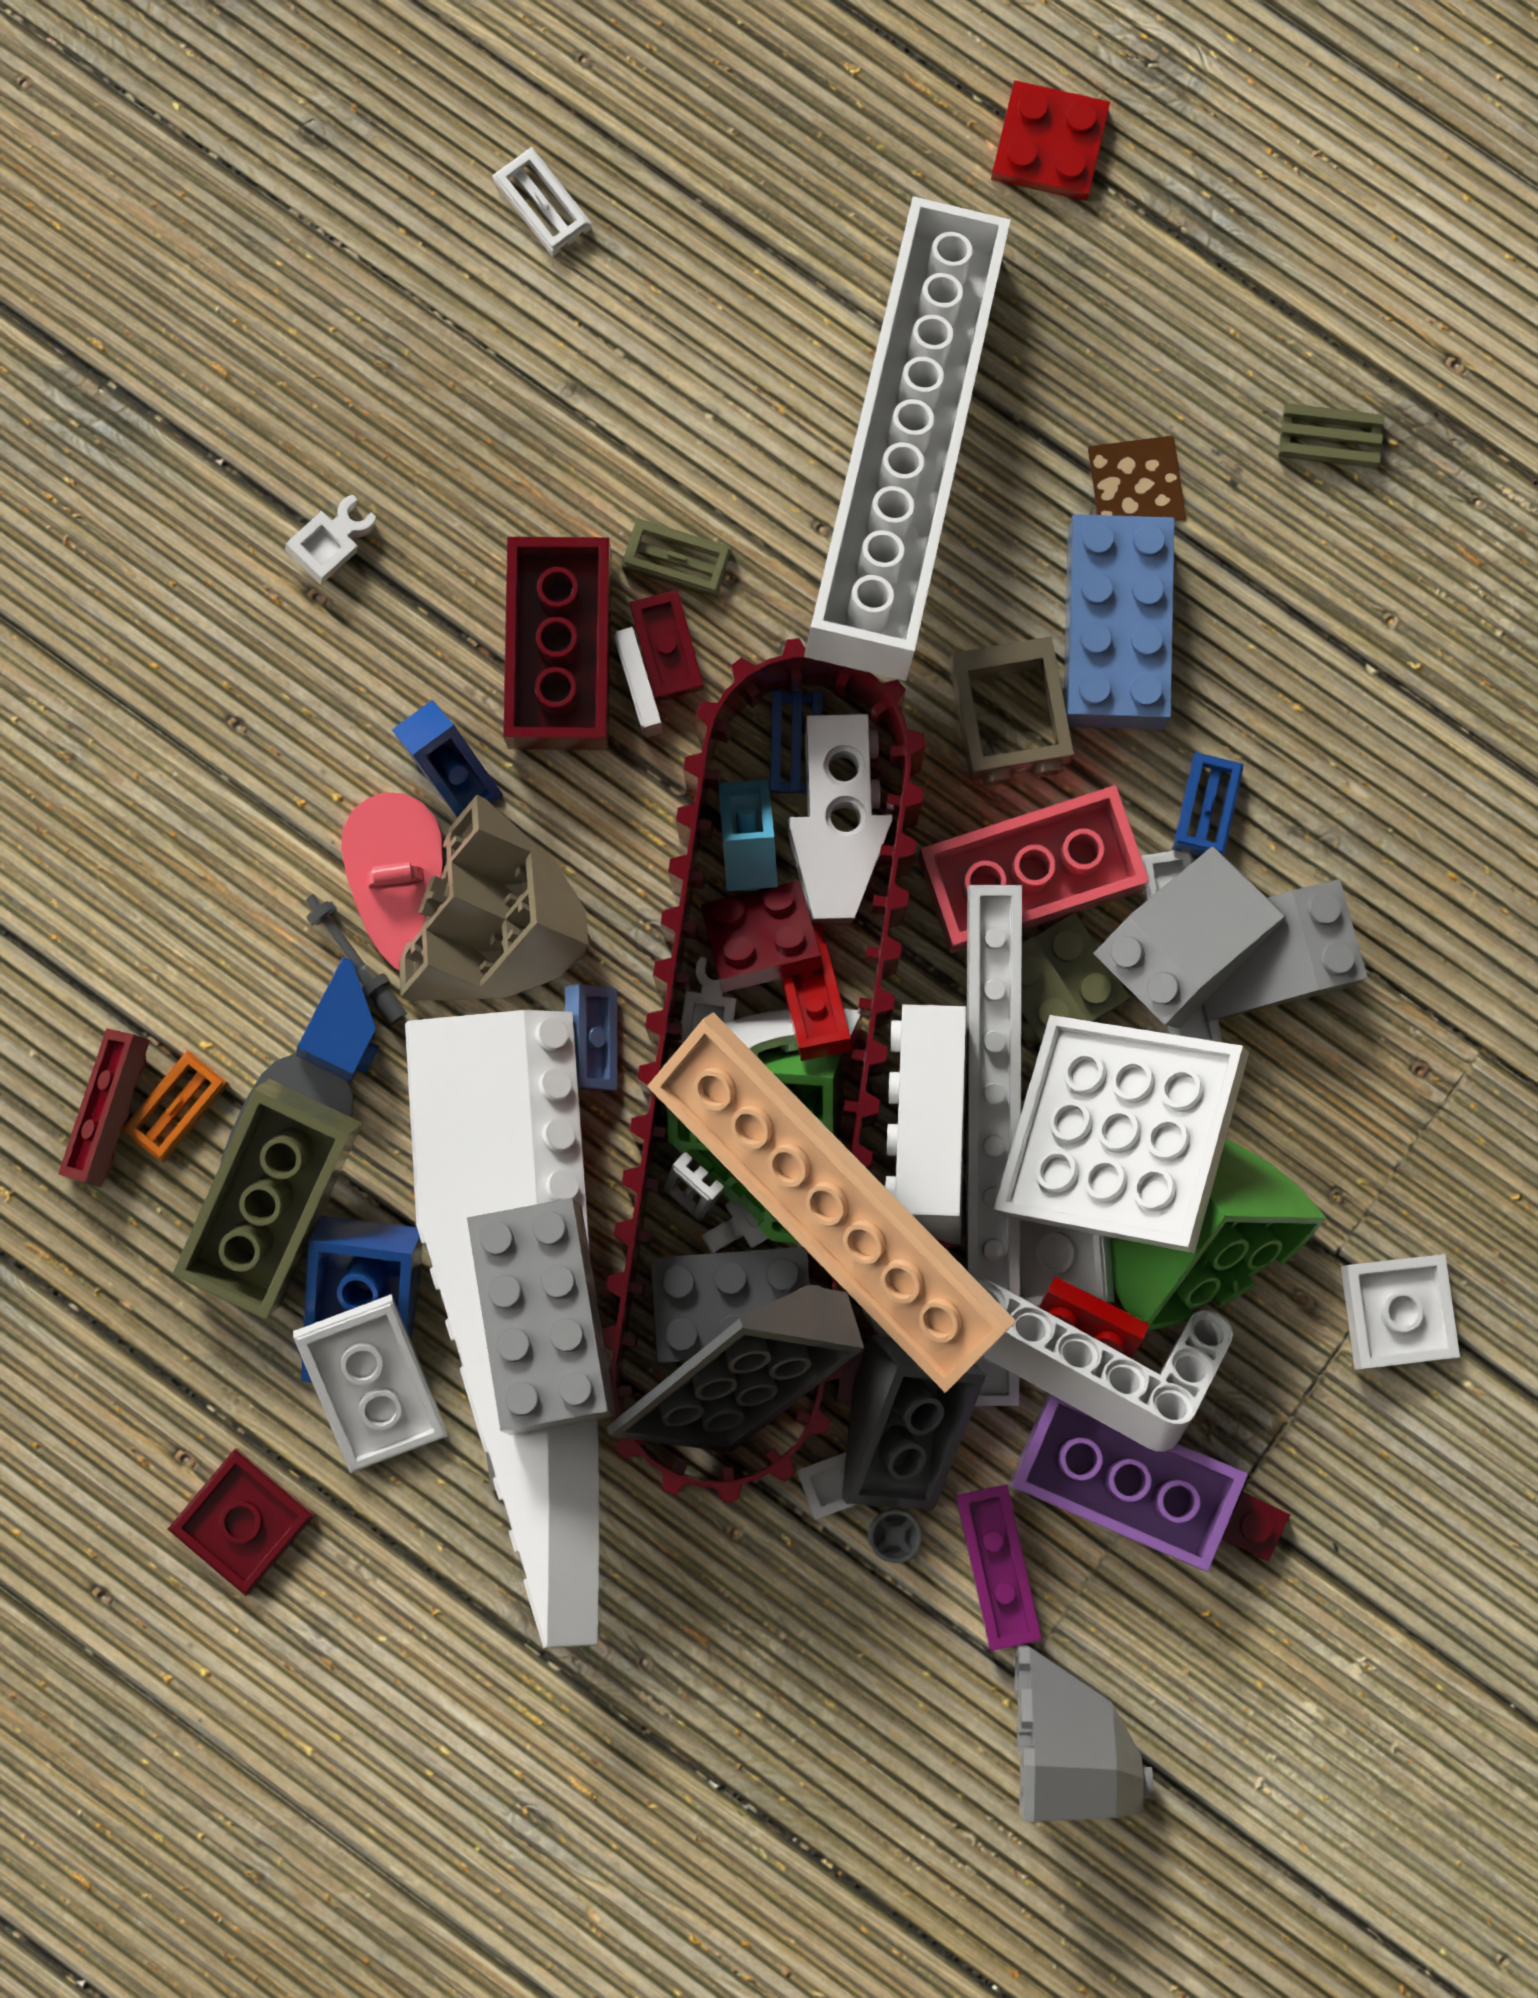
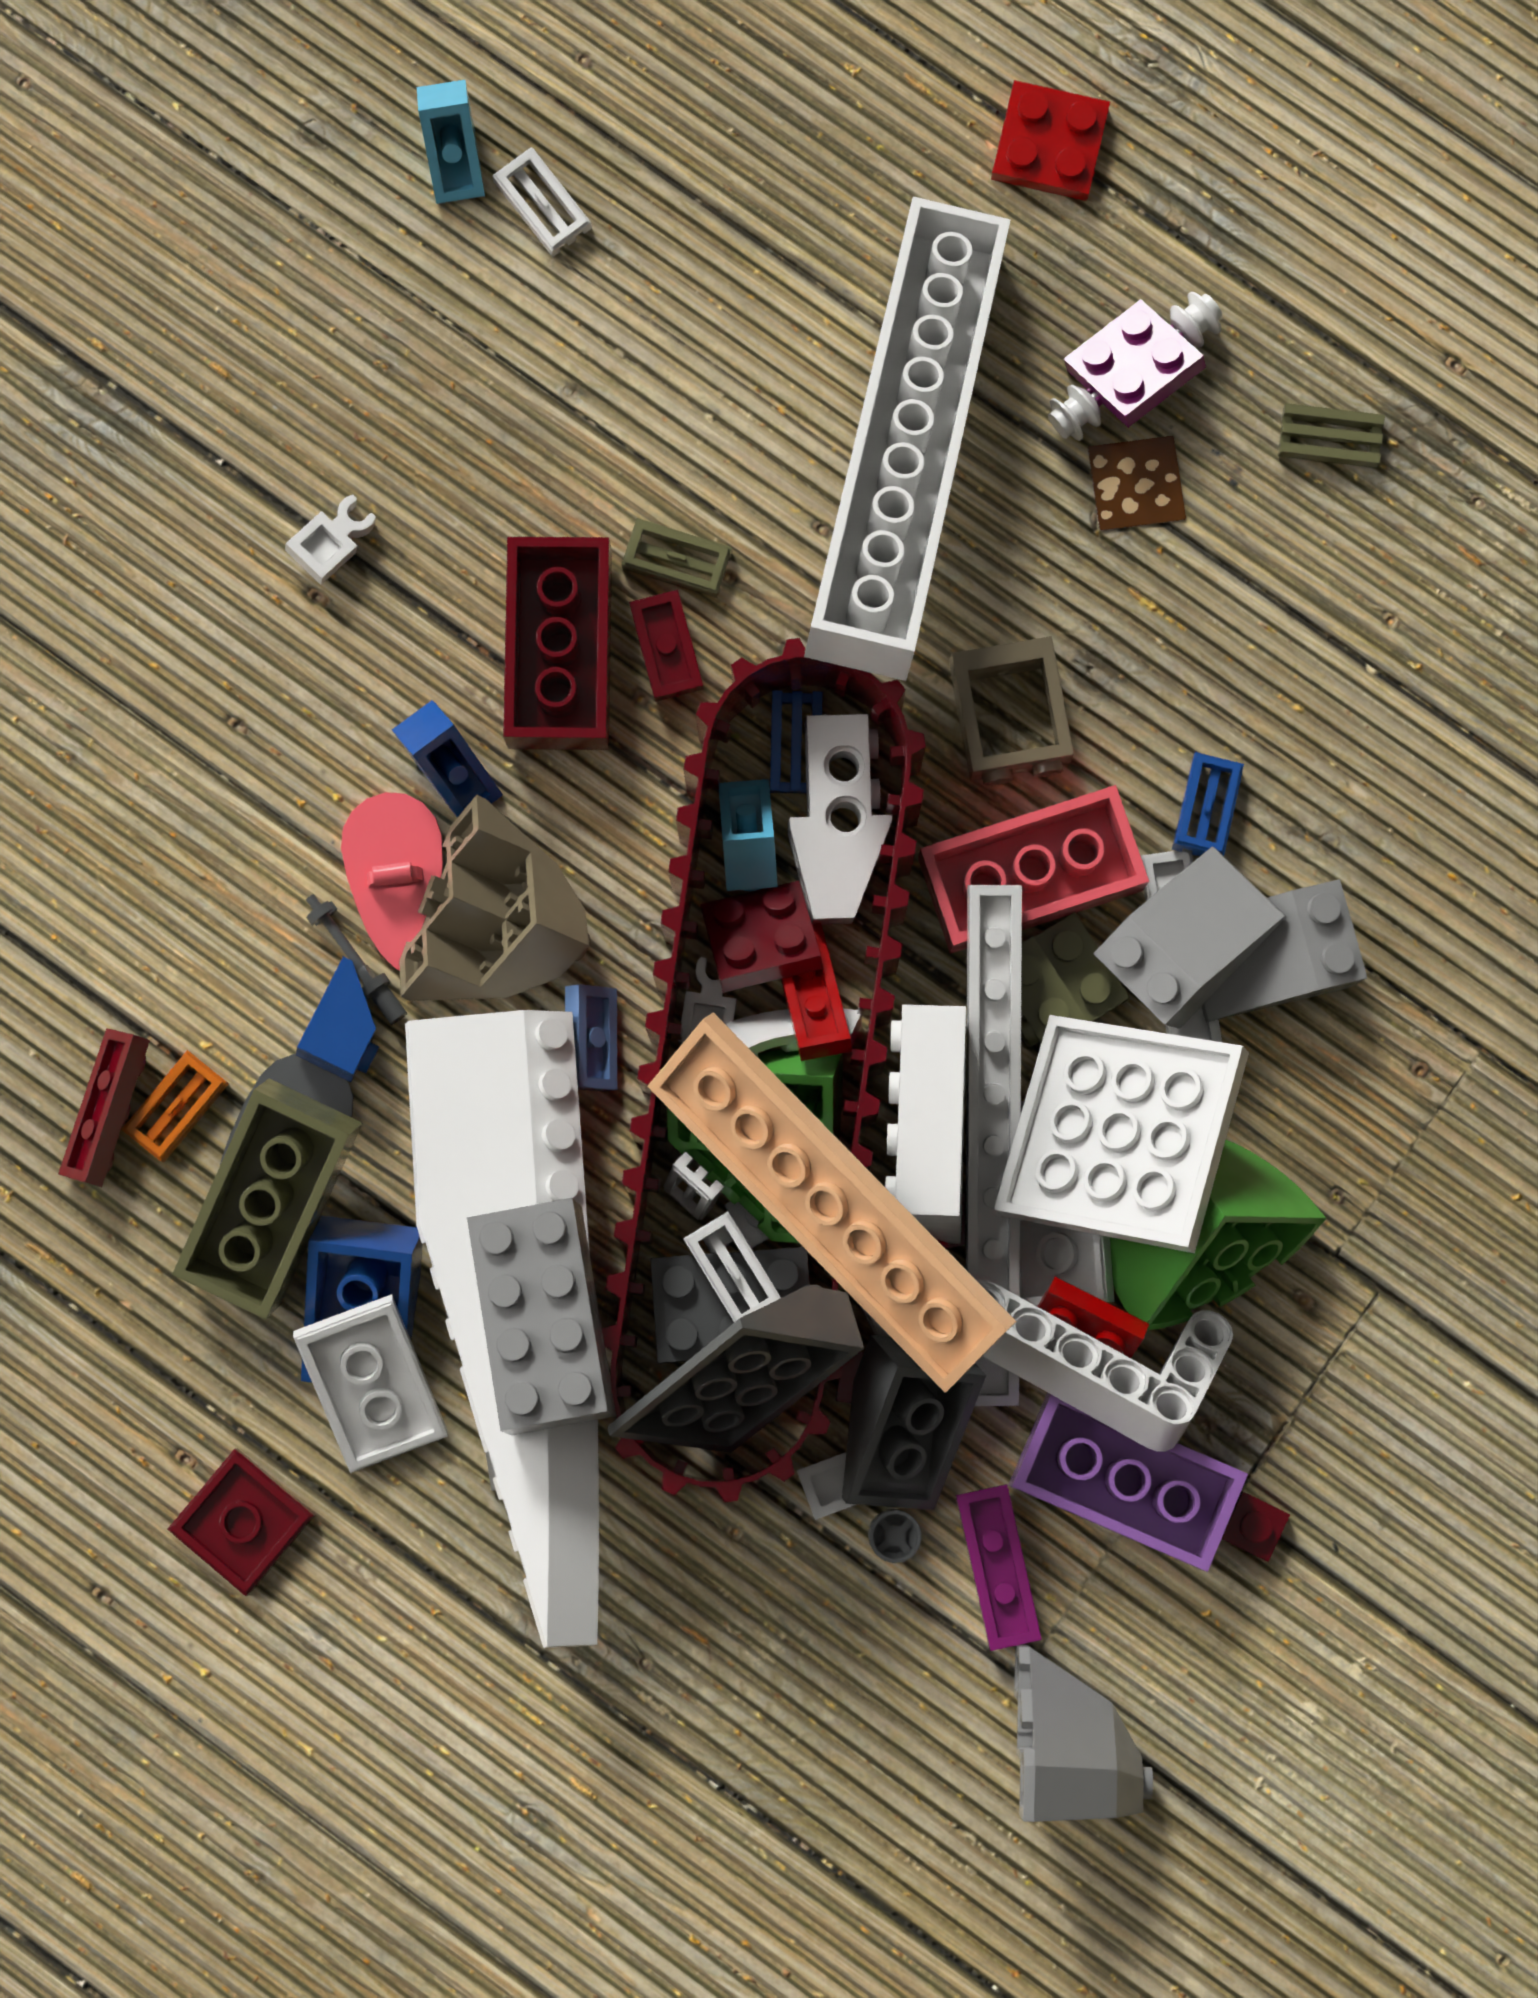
white tile [614,627,663,738] -> none
medium blue brick [1064,514,1174,730] -> none
white plate [1341,1254,1460,1370] -> none
none -> medium azure slope [416,80,485,204]
none -> white tile [683,1211,781,1322]
none -> plate [1048,292,1223,441]

